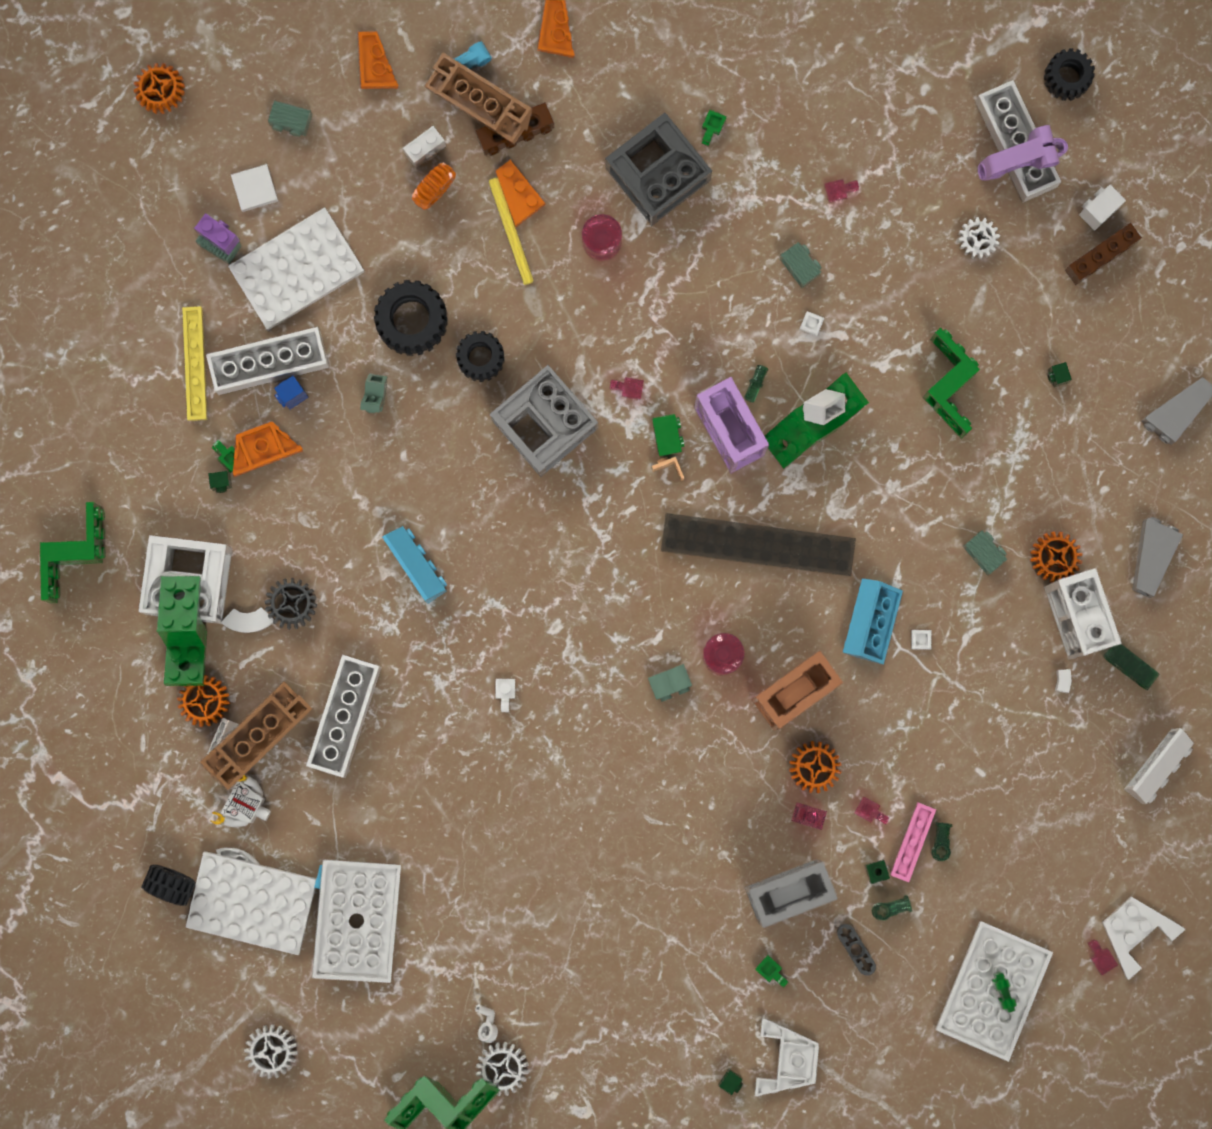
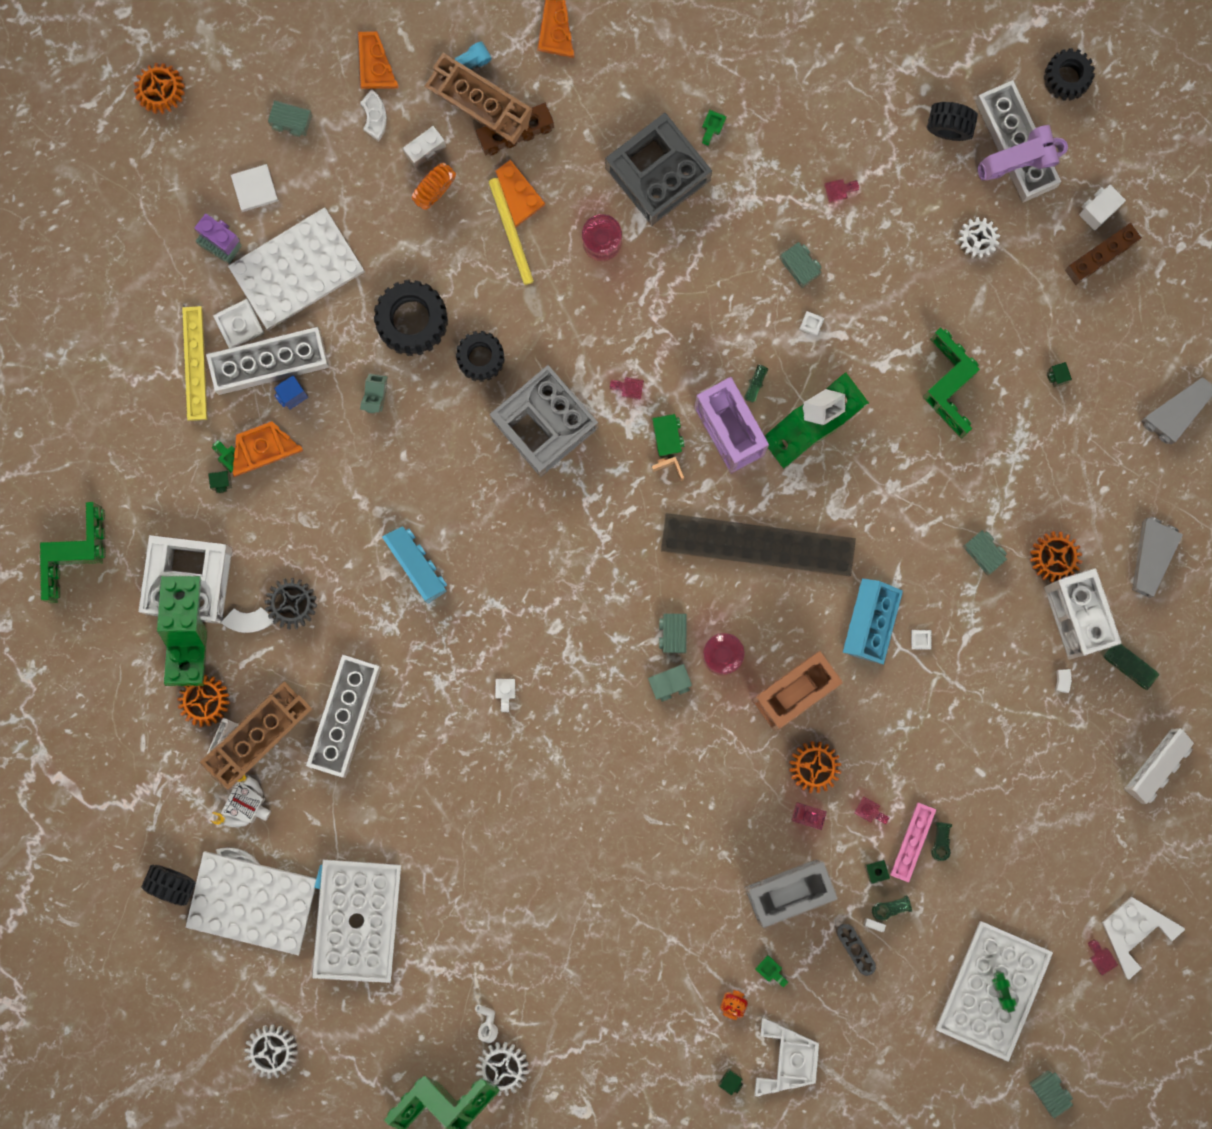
none -> white tile [213,299,264,349]
none -> white tile [360,89,387,142]
none -> sand green brick [659,614,687,653]
none -> orange head [720,990,748,1020]
none -> white tile [864,918,886,932]
none -> black tyre [927,102,978,141]
none -> sand green brick [1029,1071,1073,1119]

